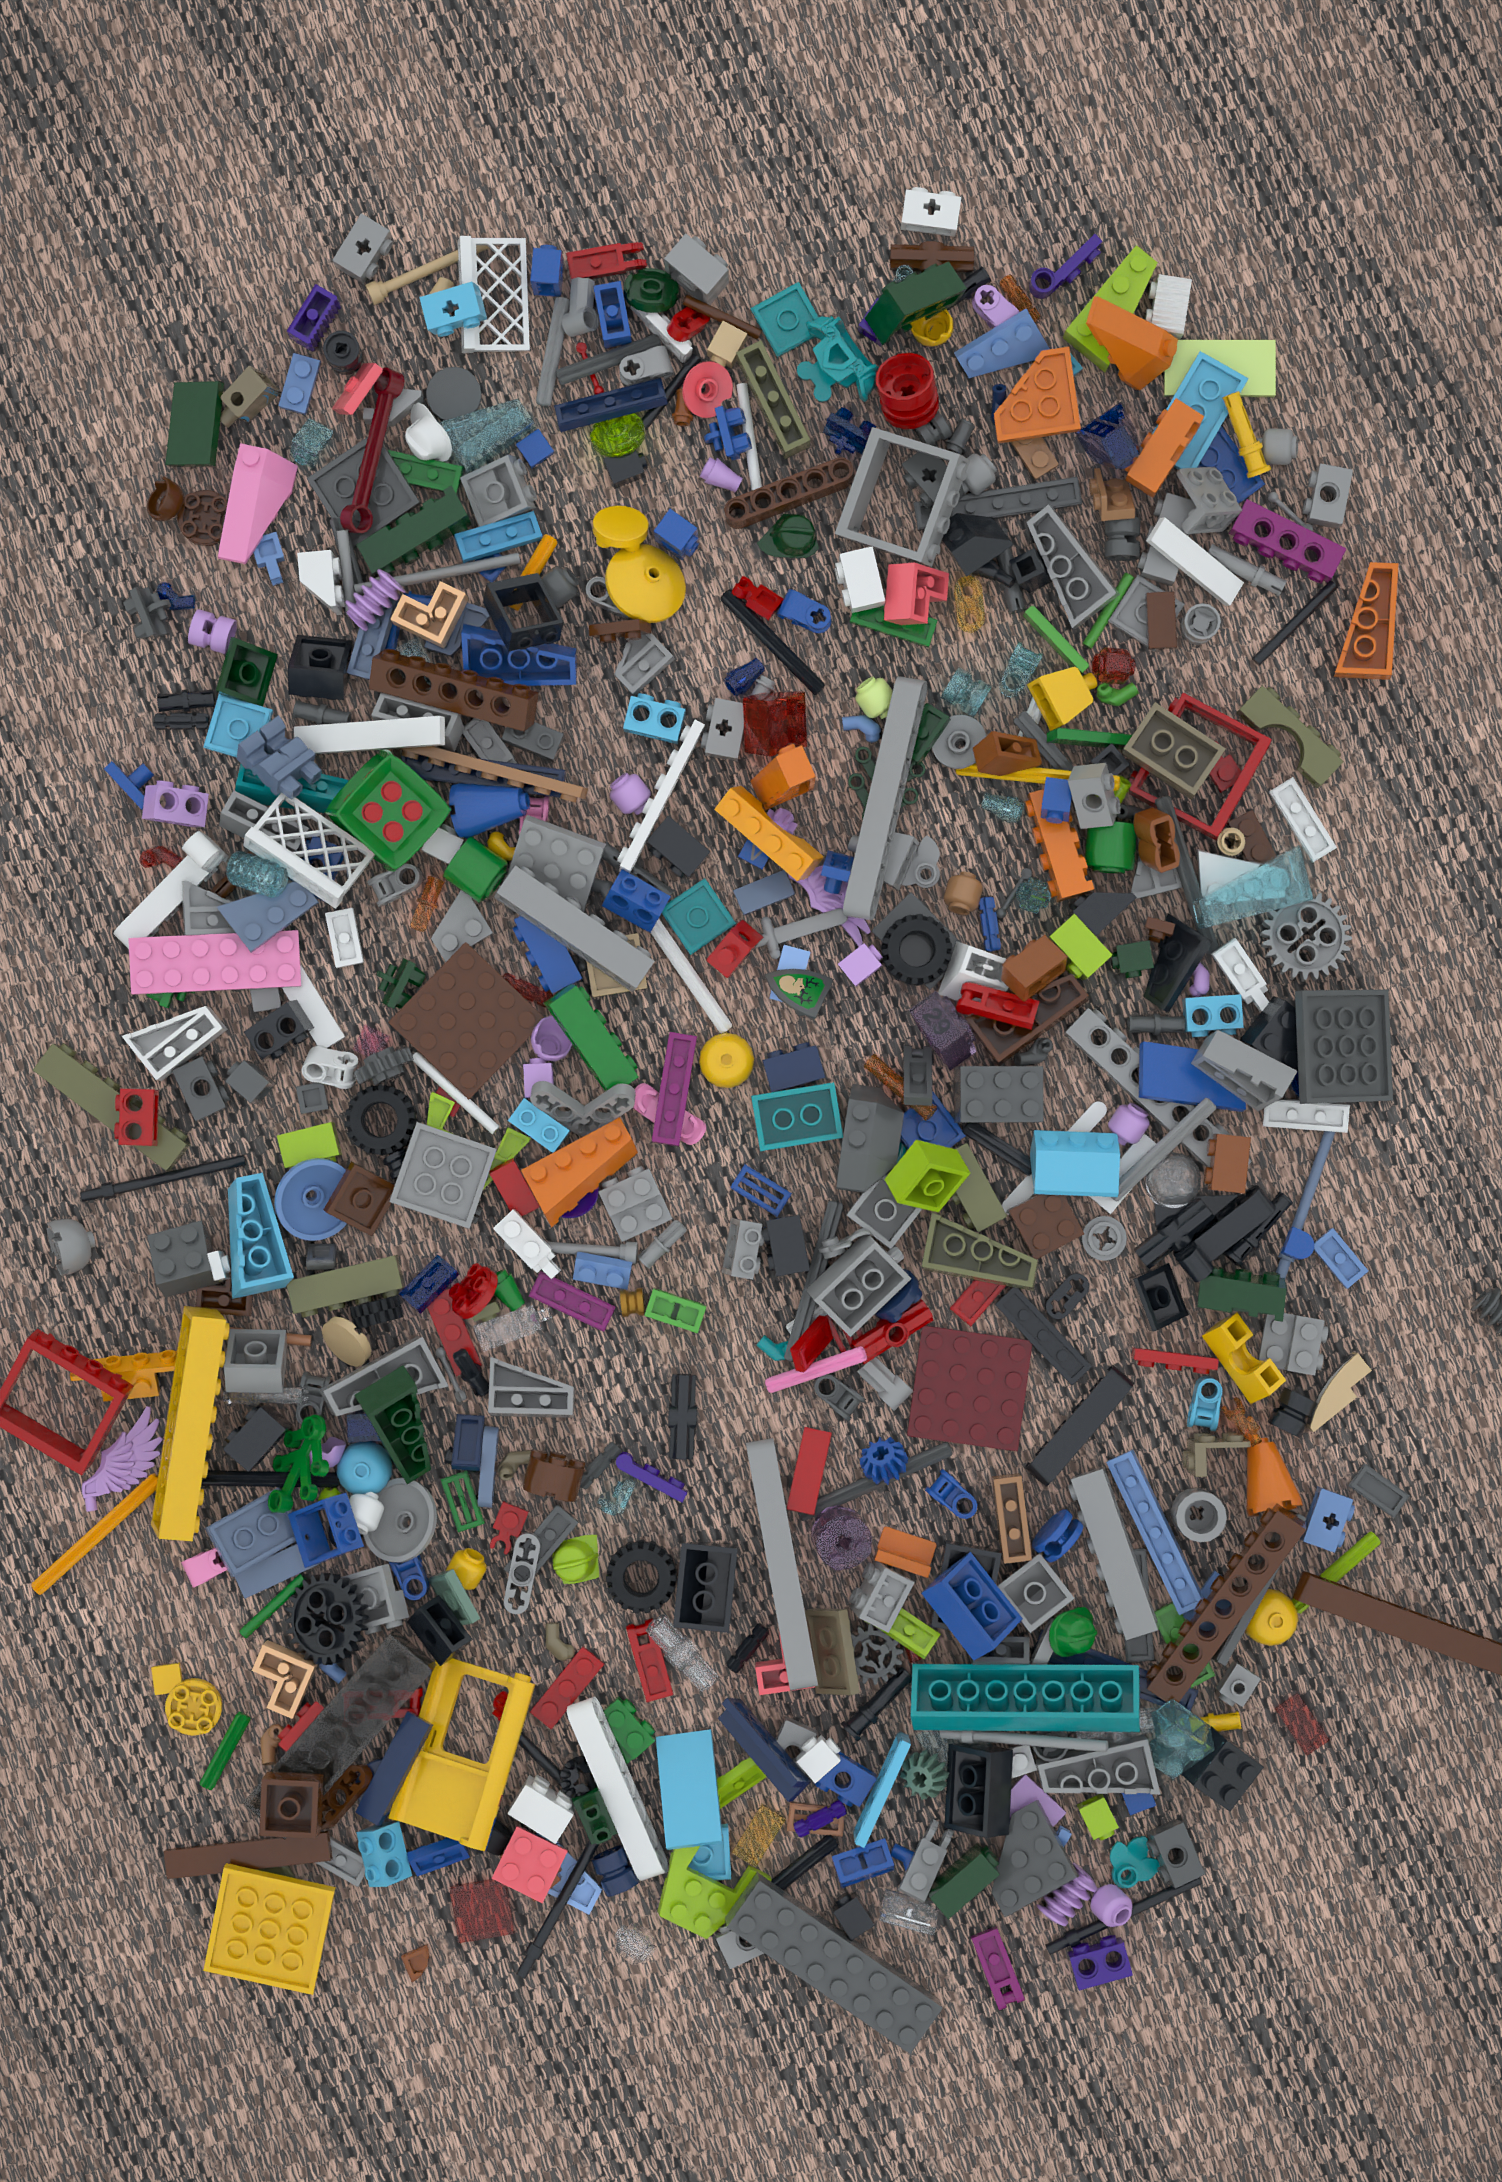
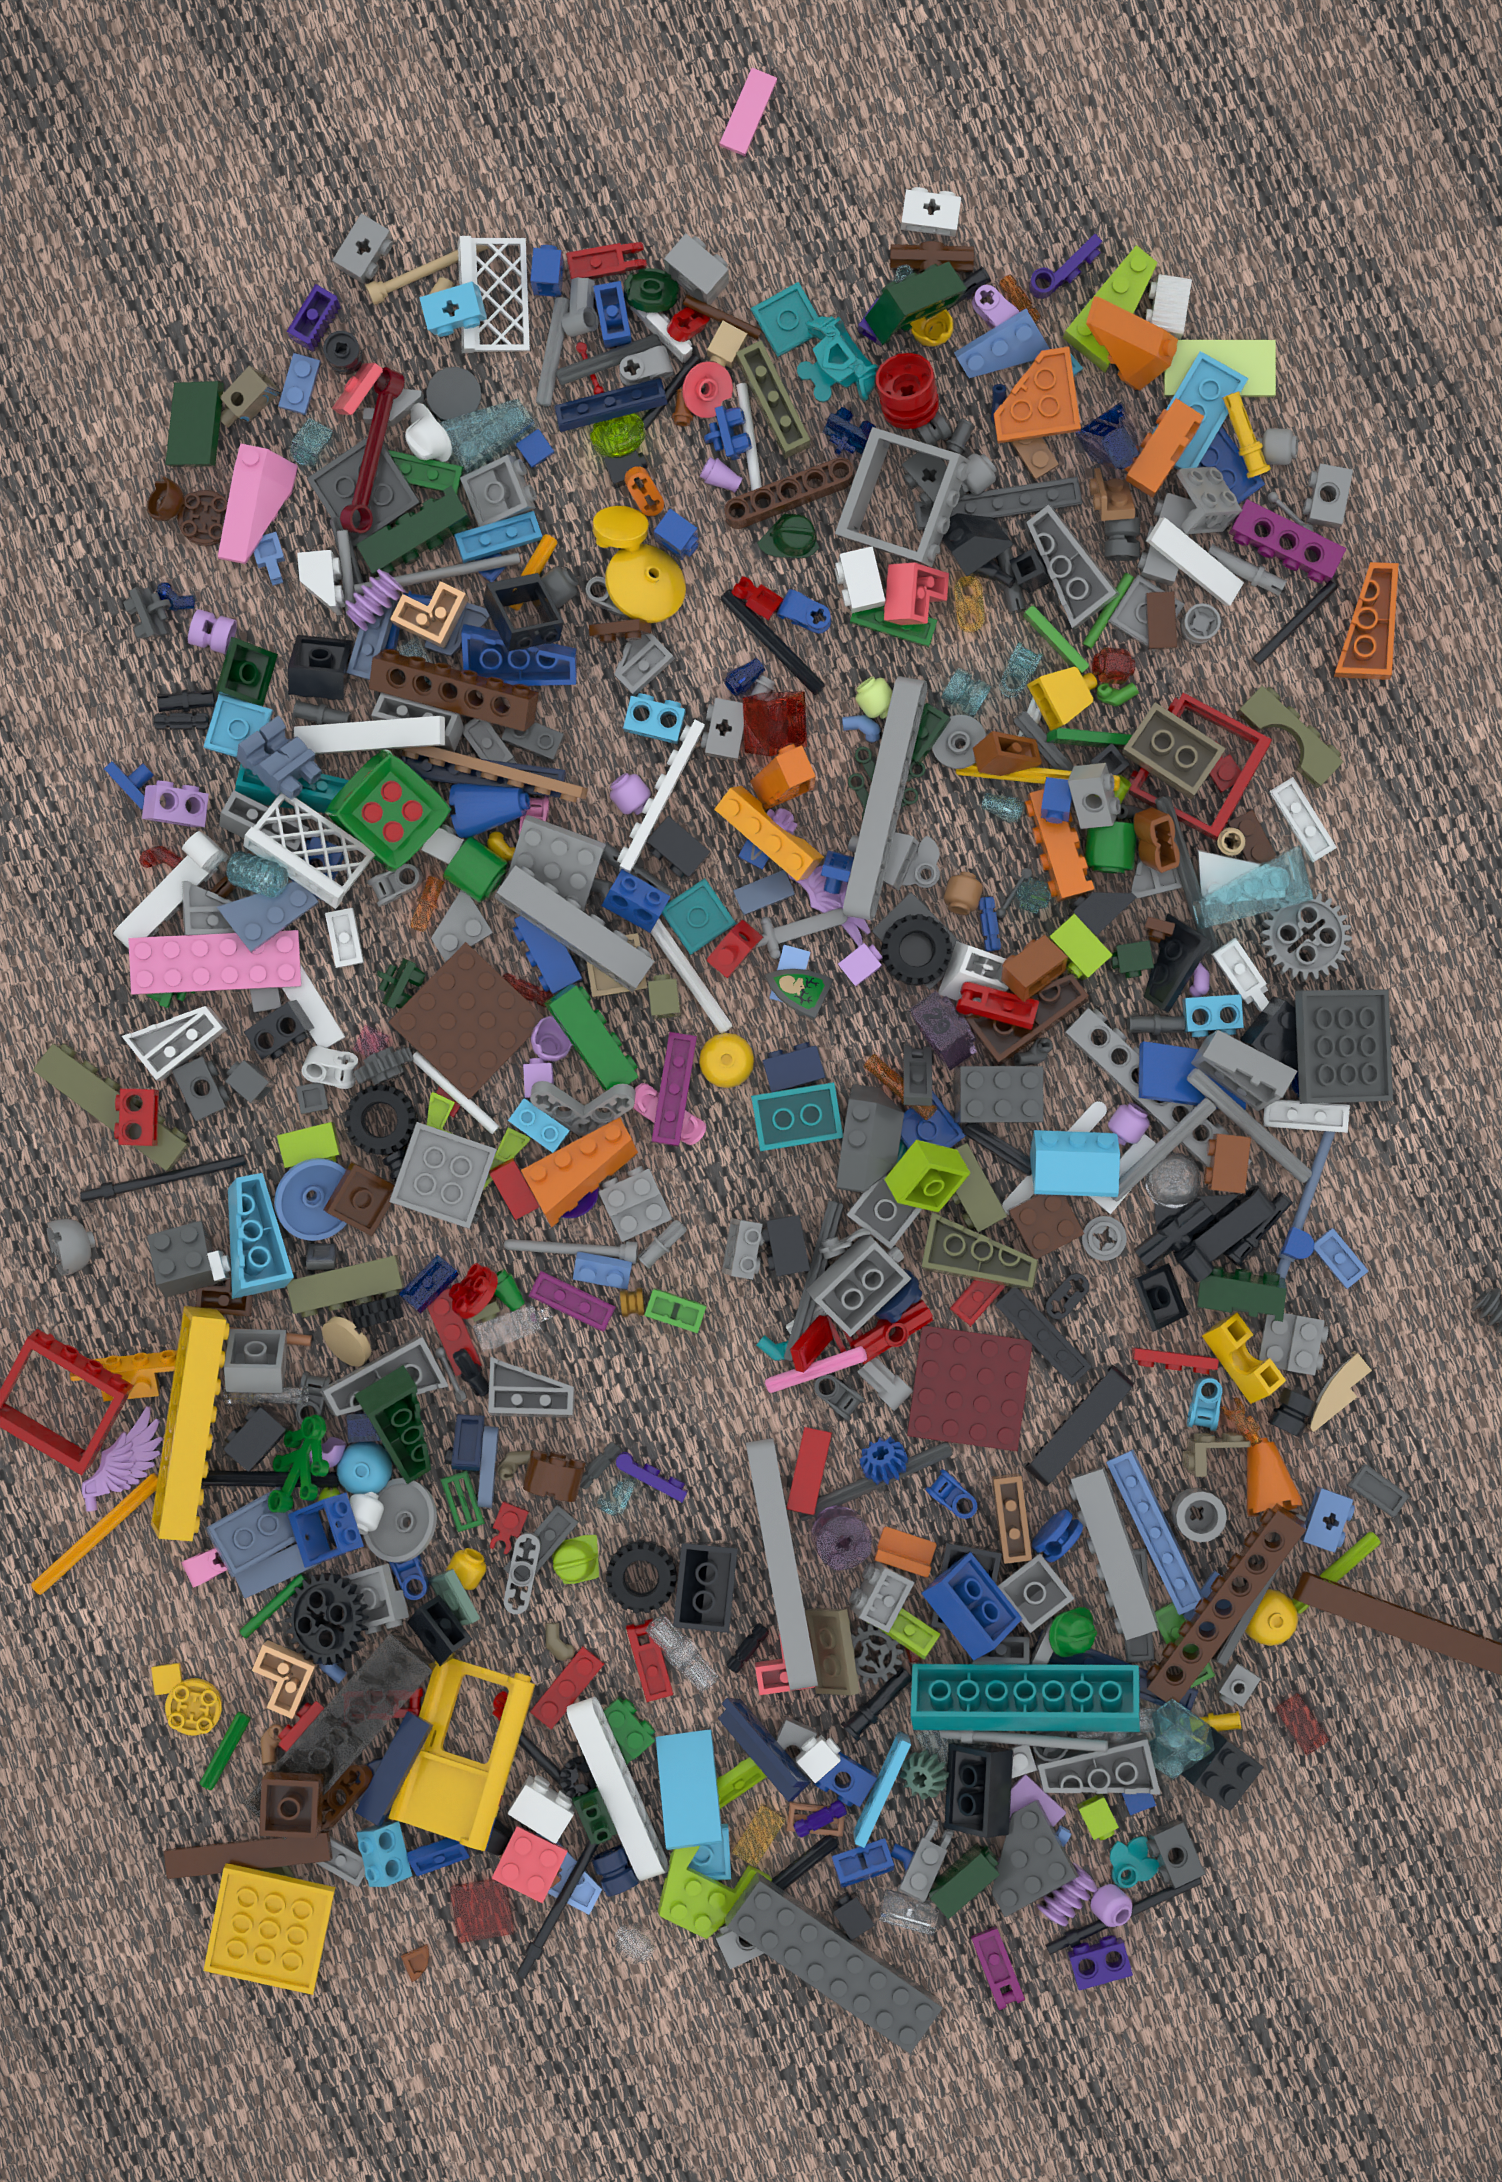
white hinge [493,1209,561,1279] -> none
black piece [668,1374,697,1460] -> none
blue tile [730,1164,792,1217] -> none
none -> orange beam [624,467,664,516]
none -> olive brick [648,974,681,1019]
none -> bright pink tile [720,68,777,156]
none -> light grey axle [1187,1068,1312,1183]

